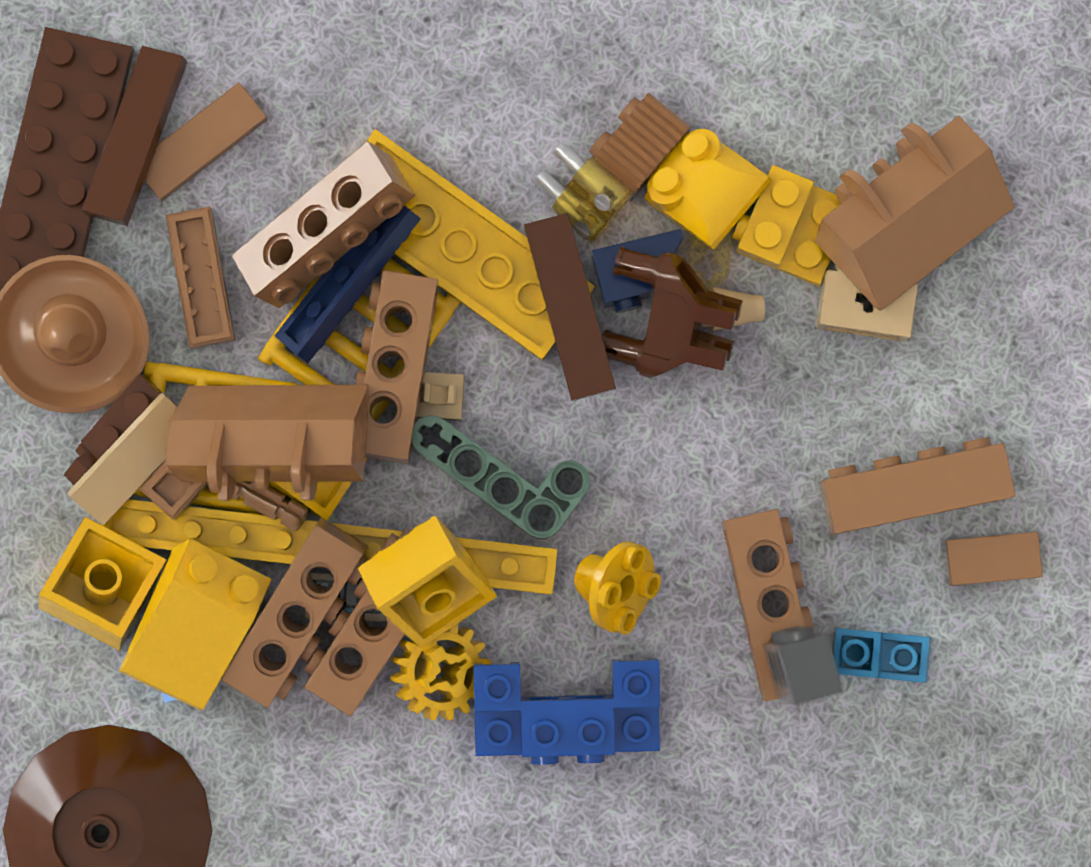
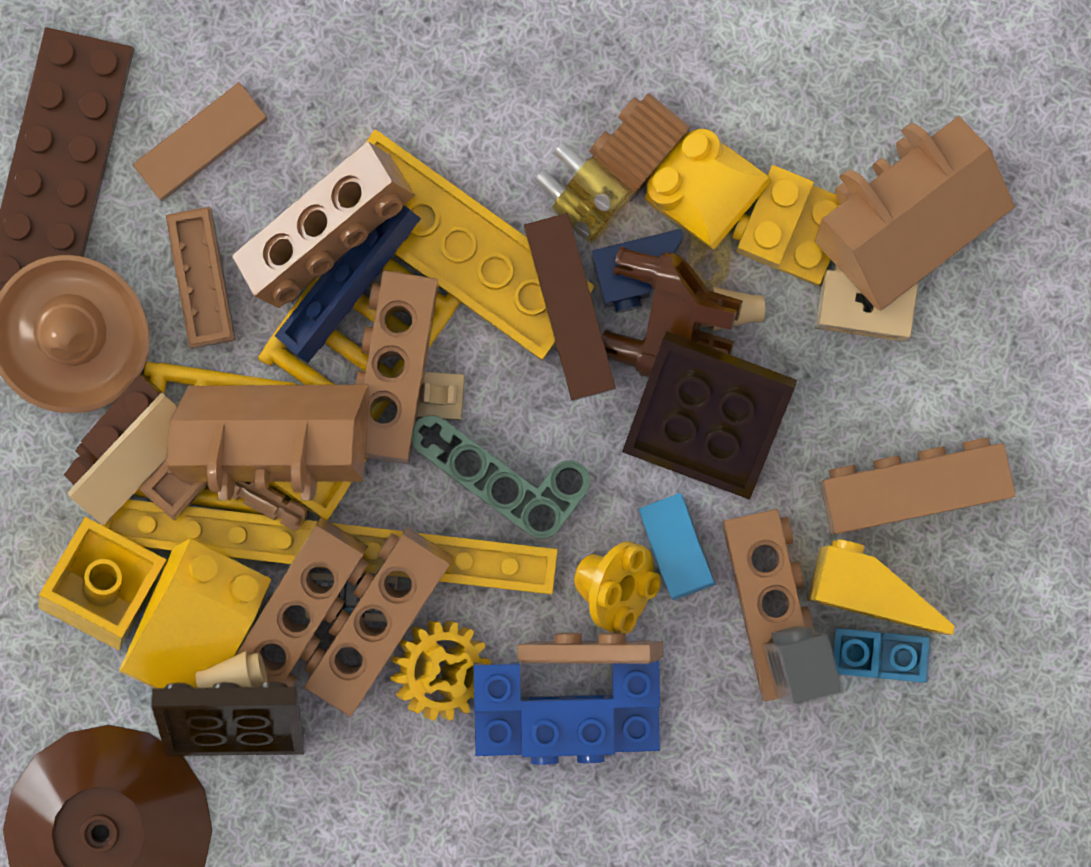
reddish brown tile [82,46,187,226] -> none
yellow slope [358,515,497,649] -> none
medium nougat tile [945,532,1043,586] -> none
none -> dark brown plate [151,682,304,756]
none -> tan cone [196,651,268,688]
none -> medium nougat plate [517,632,664,664]
none -> dark brown plate [622,331,797,500]
none -> dark azure slope [639,493,716,601]
none -> yellow slope [807,539,955,635]

